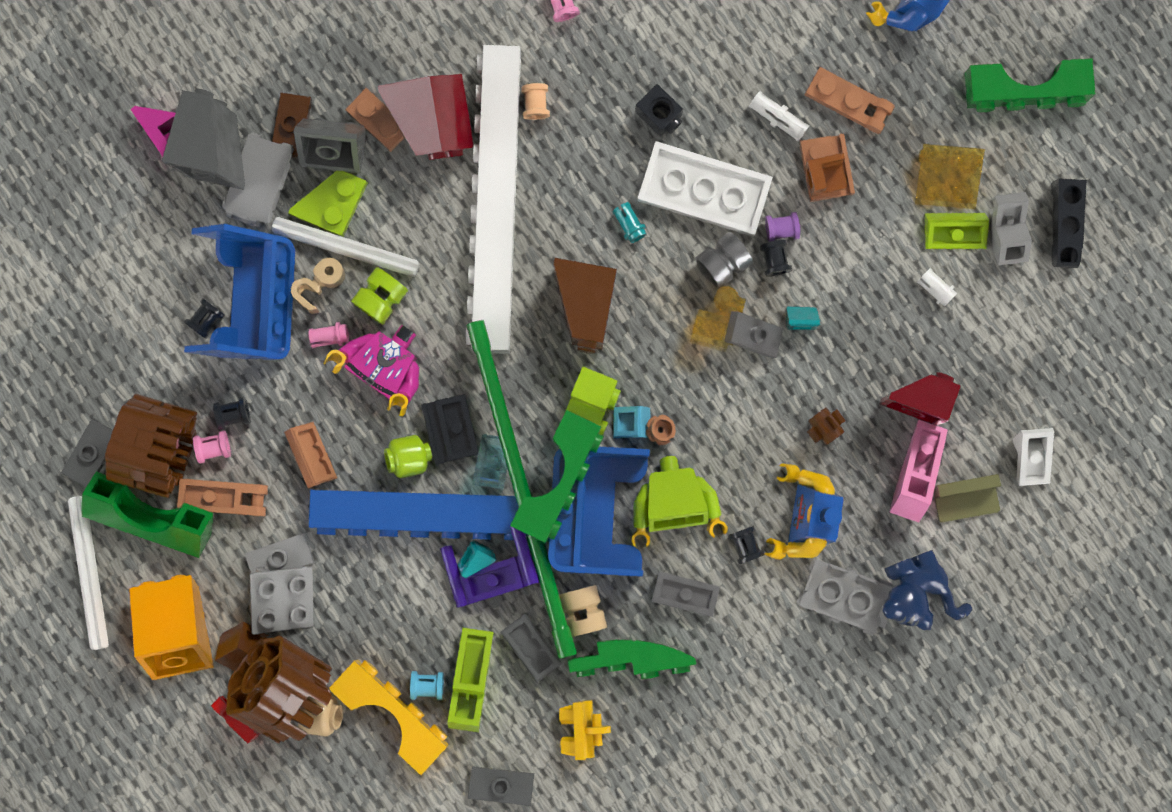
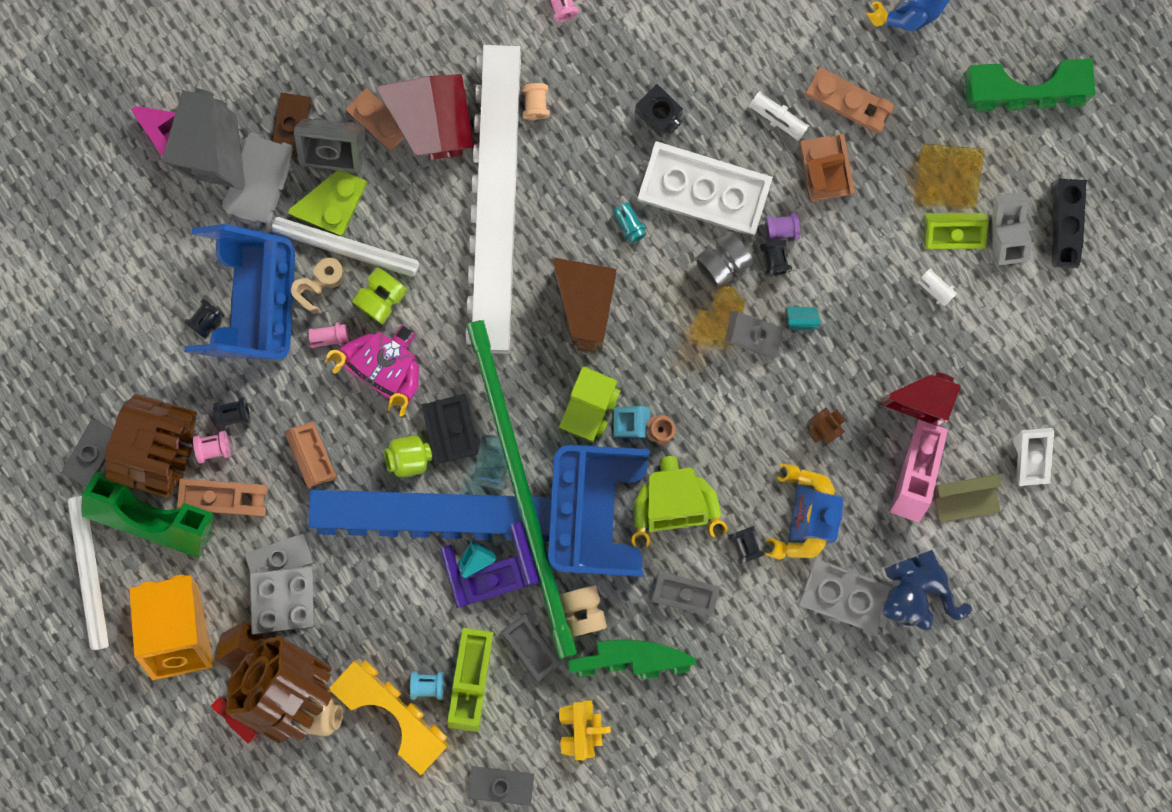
green arch [510,410,604,543] -> none

